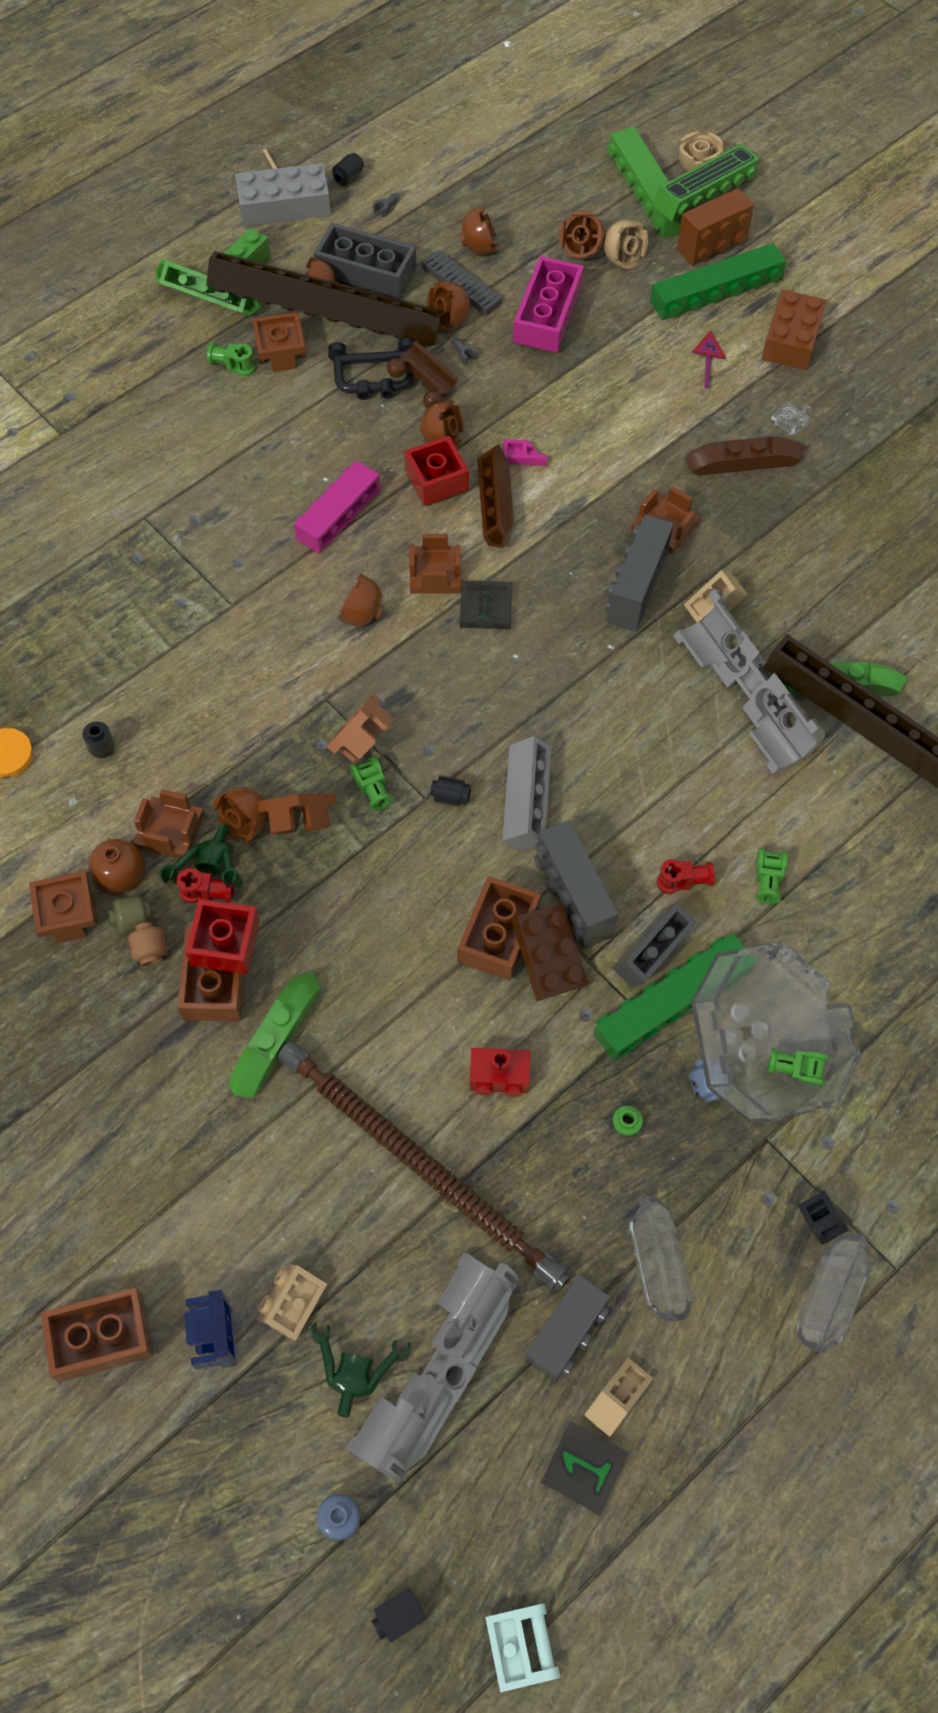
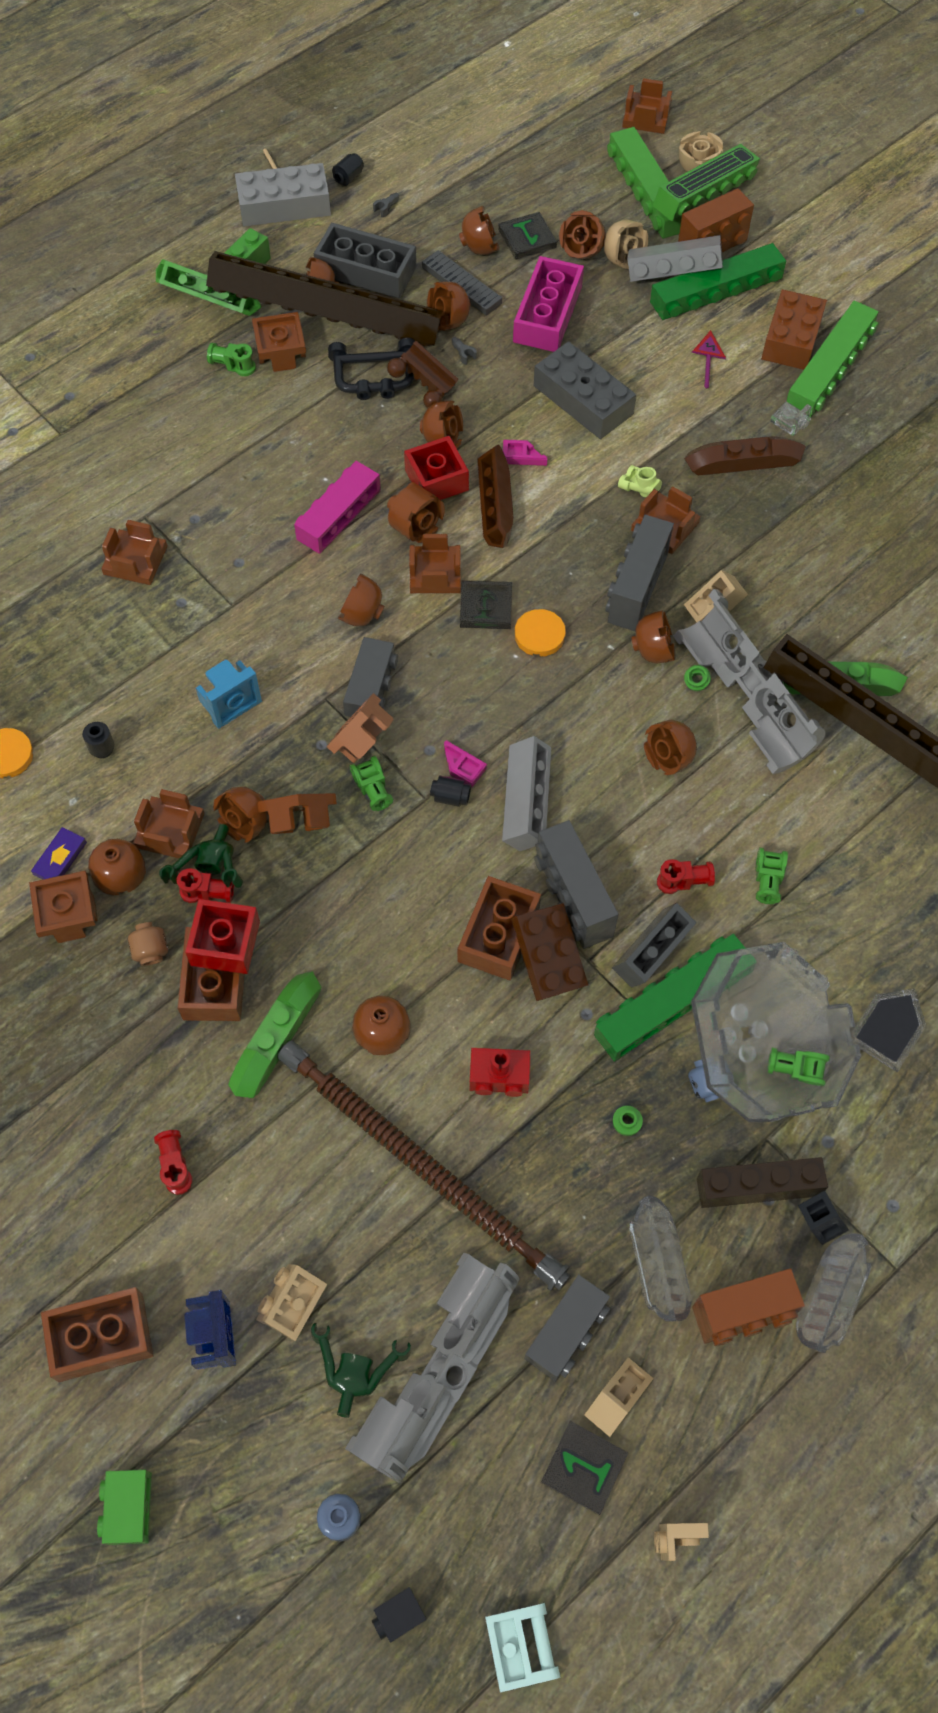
olive head [107,896,151,935] -> none
none -> dark purple tile [31,827,87,880]
none -> bright green brick [97,1470,152,1545]
none -> dark orange panel [101,520,168,585]
none -> red connector [154,1130,193,1195]
none -> dark azure panel [196,660,262,729]
none -> dark grey brick [343,637,398,717]
none -> dark orange cylinder [352,995,410,1055]
none -> dark orange brick [387,482,445,543]
none -> dark pink tile [444,740,487,788]
none -> clear smoke tile [498,212,557,260]
none -> light orange tile [515,609,566,657]
none -> dark grey brick [534,341,636,440]
none -> yellowish green plate [618,465,662,497]
none -> dark orange panel [622,78,672,134]
none -> light grey brick [628,235,722,282]
none -> dark orange cylinder [631,610,675,664]
none -> dark orange cylinder [644,720,697,775]
none -> tan bracket [654,1523,709,1561]
none -> bright green plate [684,665,711,691]
none -> dark orange brick [692,1268,805,1346]
none -> dark brown brick [697,1157,828,1208]
none -> bright green brick [785,300,879,418]
none -> black tile [847,988,926,1072]

